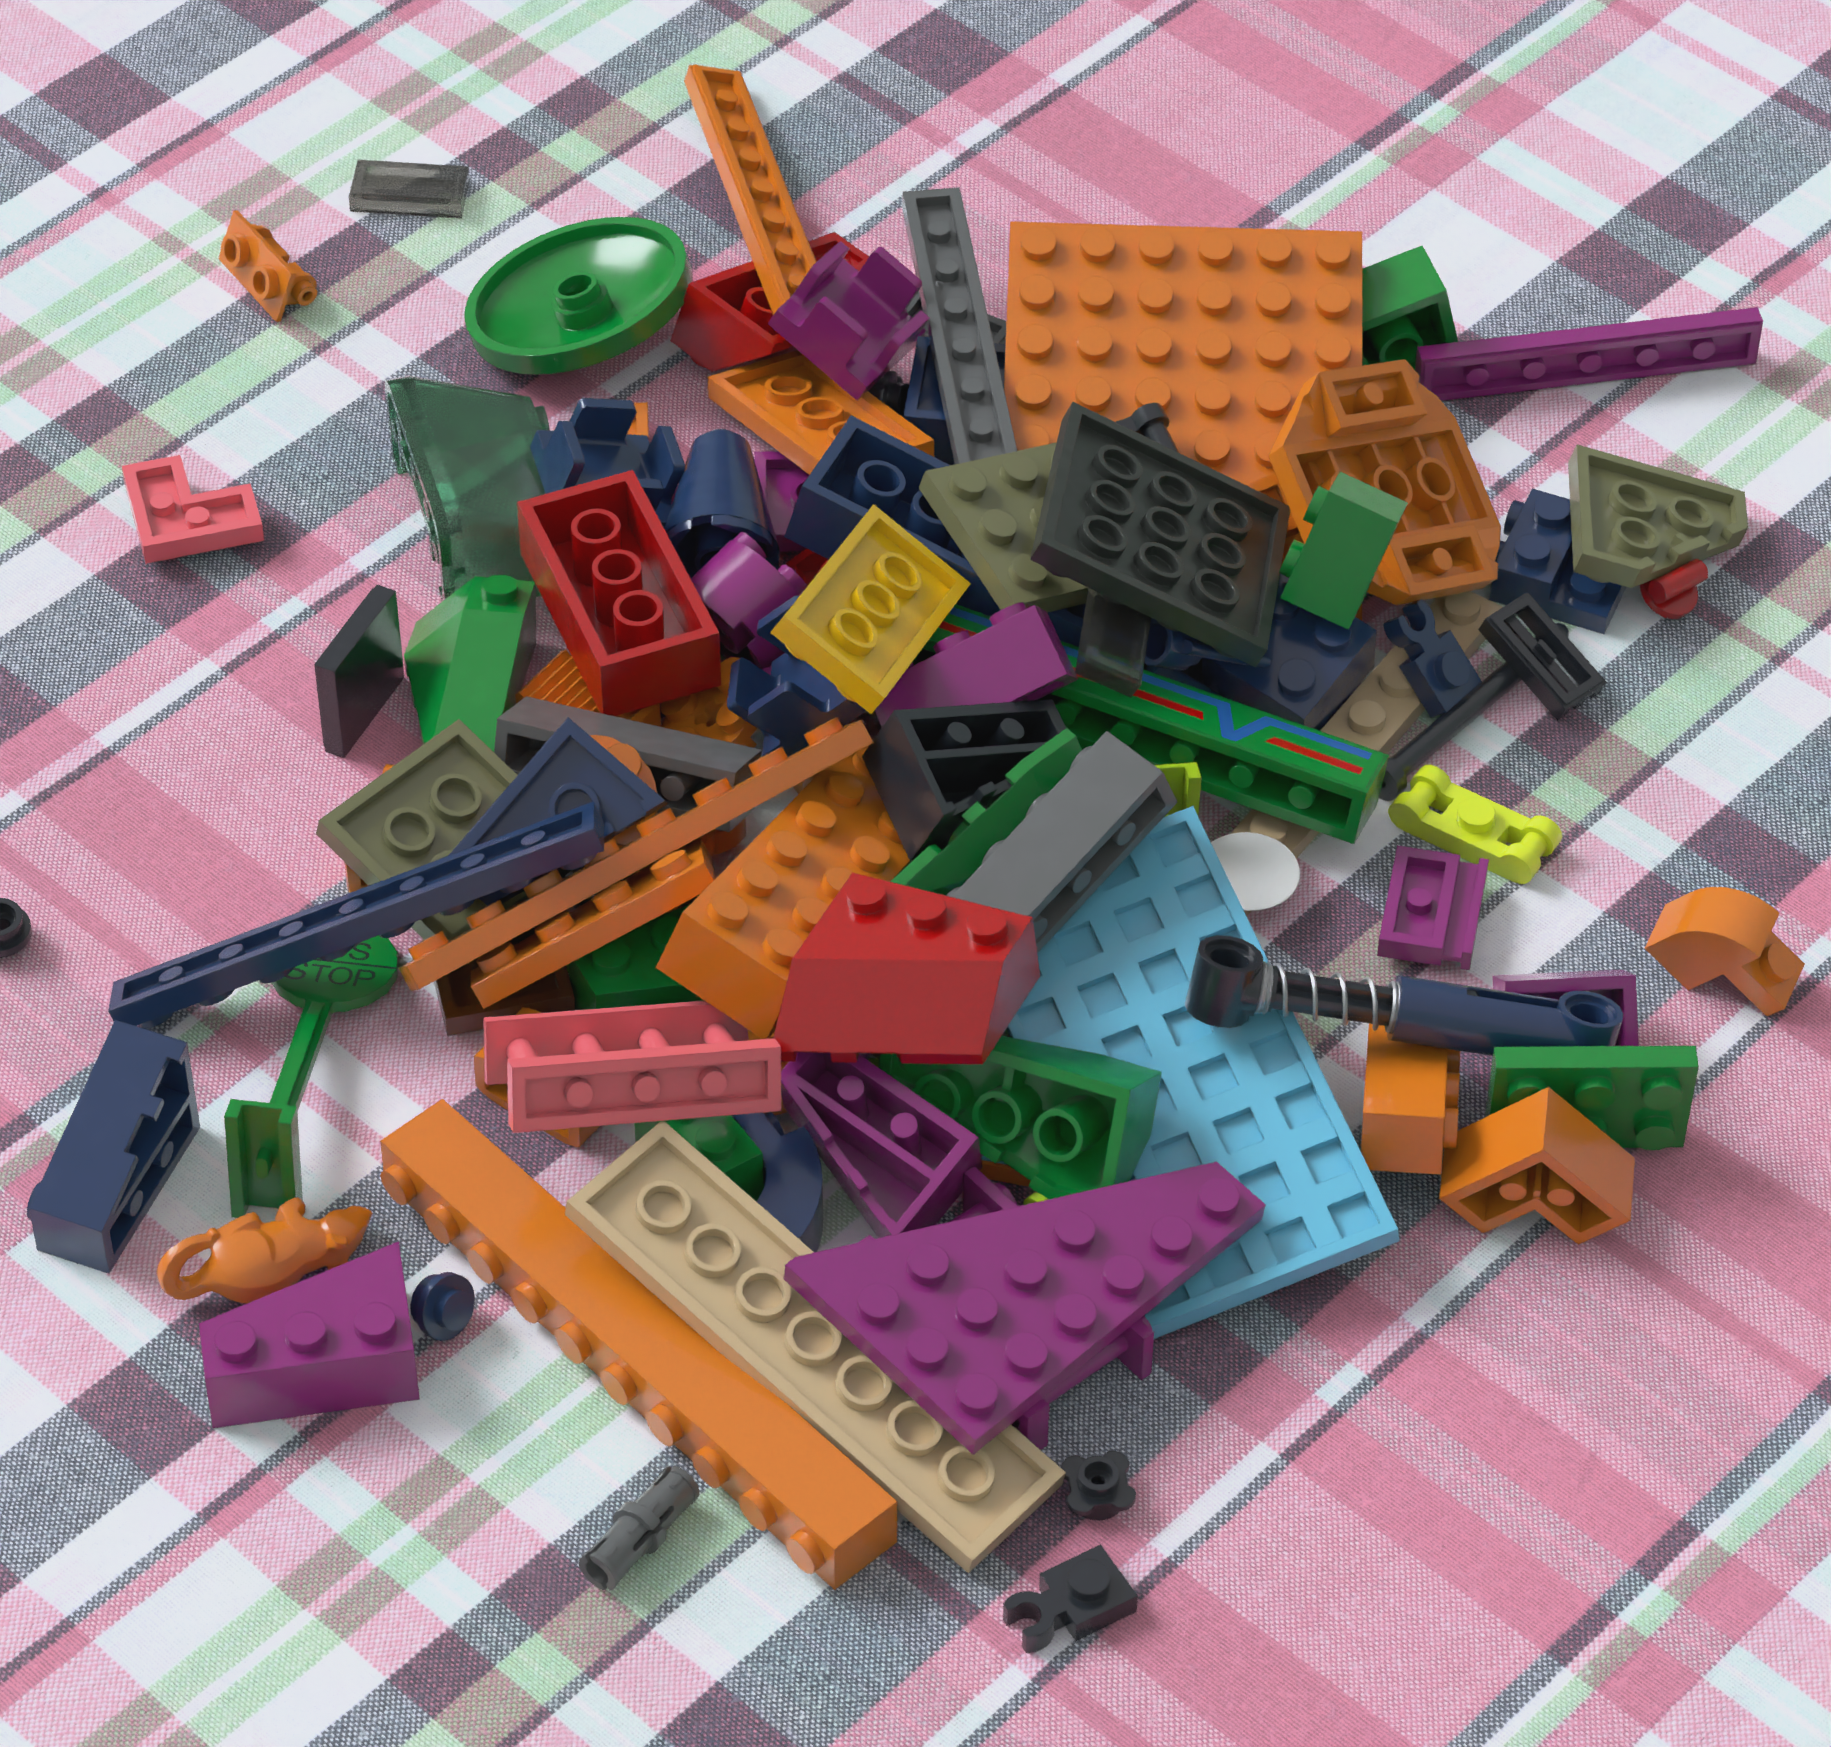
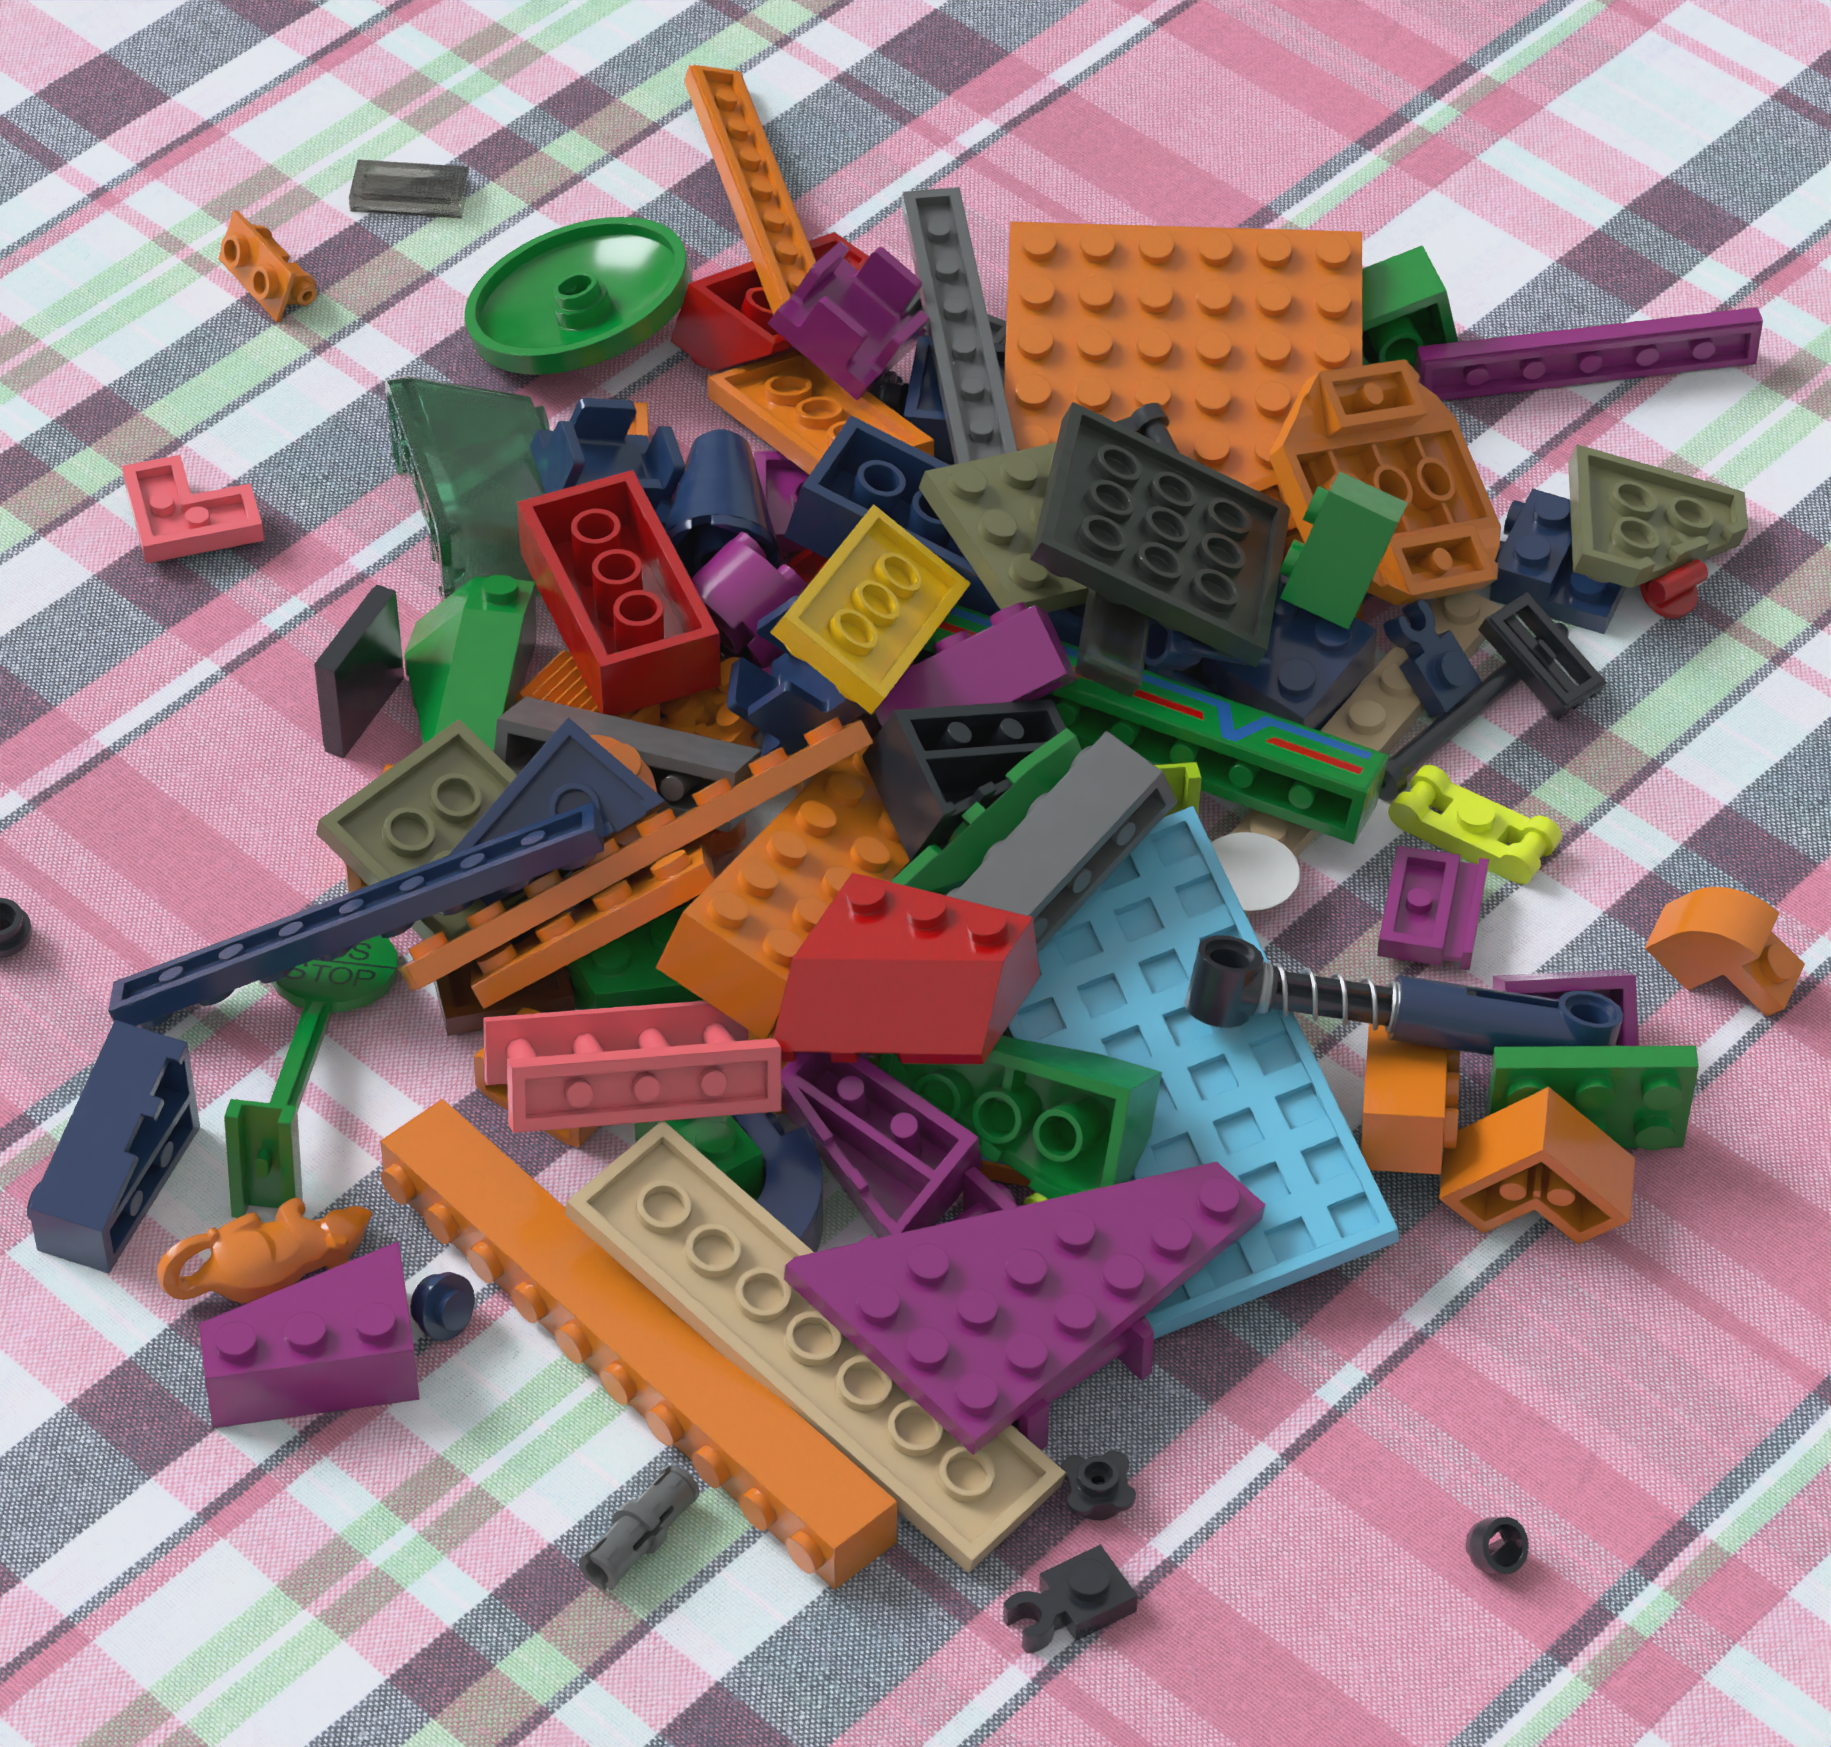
none -> black hinge [1465,1517,1529,1574]

